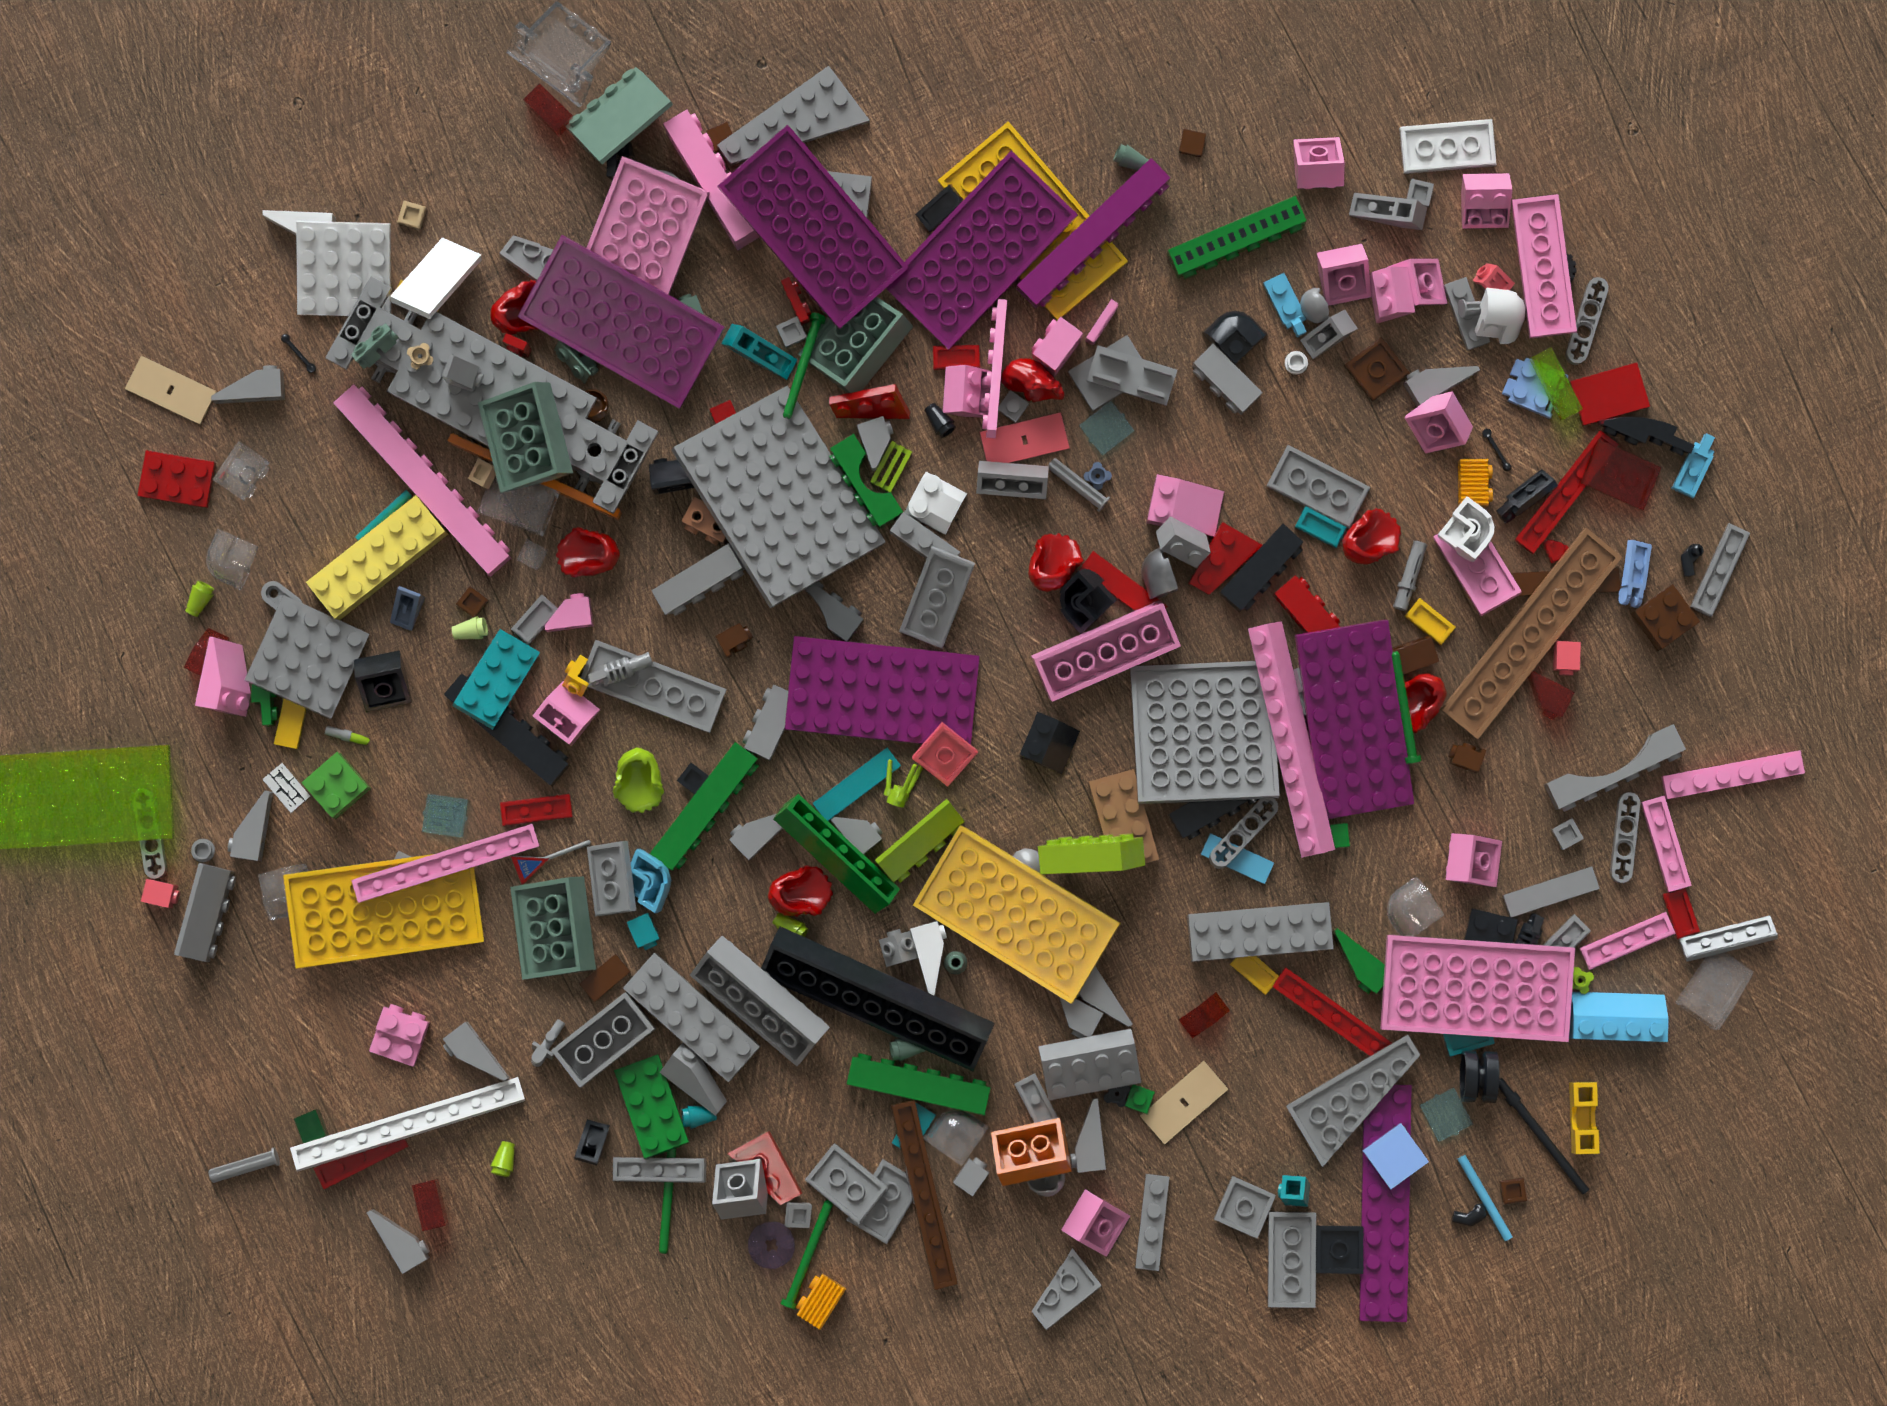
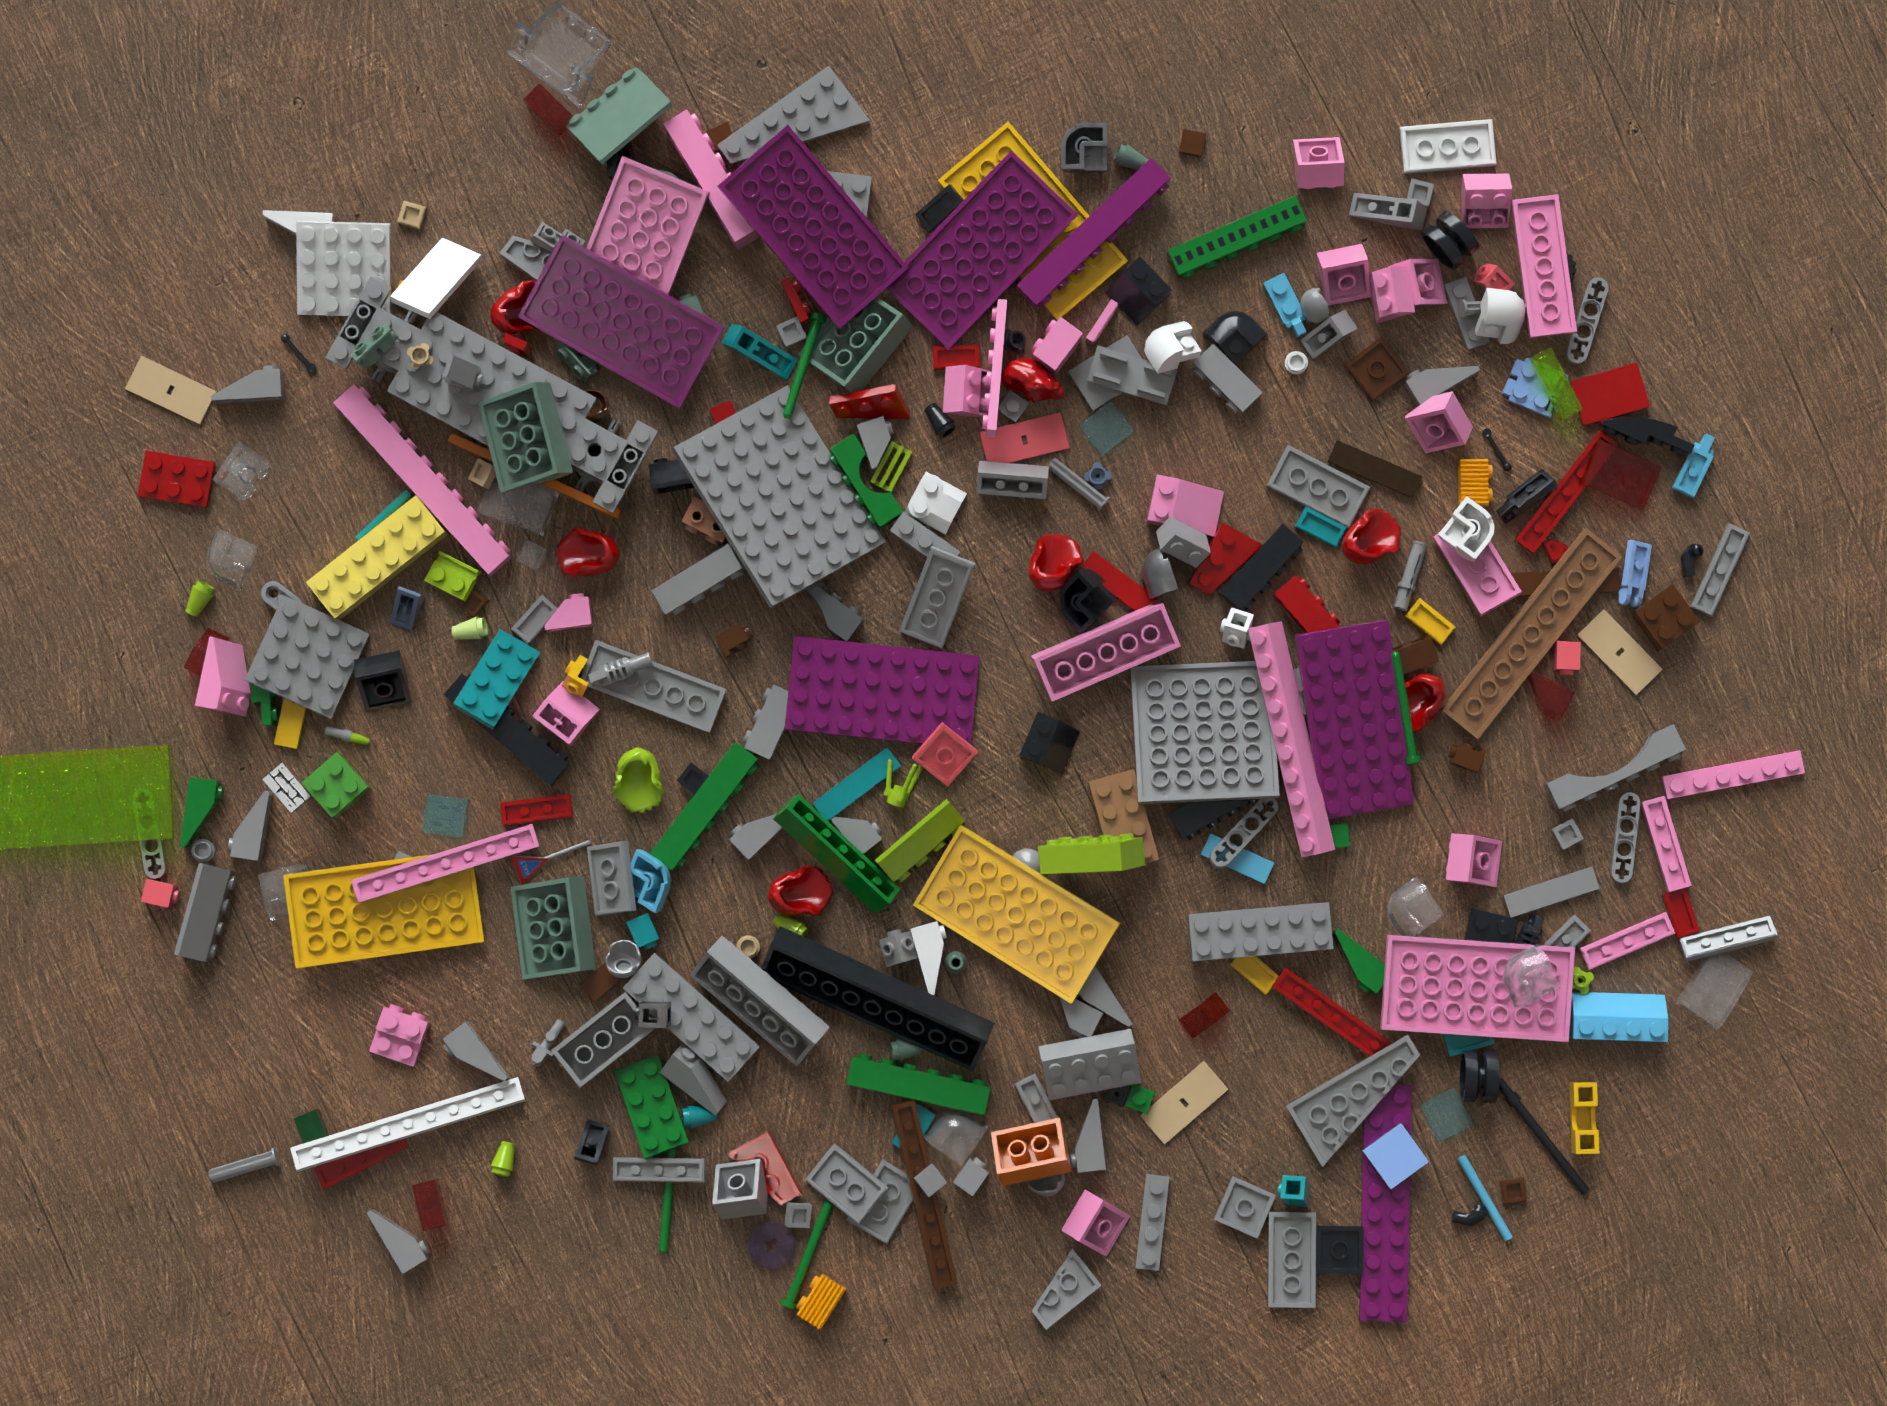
none -> green slope [180,777,224,848]
none -> lime plate [424,551,481,602]
none -> light grey slope [530,222,585,252]
none -> light grey hair [605,940,641,978]
none -> black brick [635,1001,671,1029]
none -> tan plate [736,935,760,959]
none -> light grey tile [913,1163,947,1197]
none -> black plate [1003,329,1026,354]
none -> flat silver brick [1061,123,1107,174]
none -> black slope [1105,257,1172,326]
none -> white brick [1144,321,1201,374]
none -> white brick [1220,608,1254,648]
none -> dark brown tile [1327,440,1422,499]
none -> black wheel [1420,211,1479,271]
none -> clear brick [1503,944,1560,1007]
none -> tan piece [1577,609,1663,695]

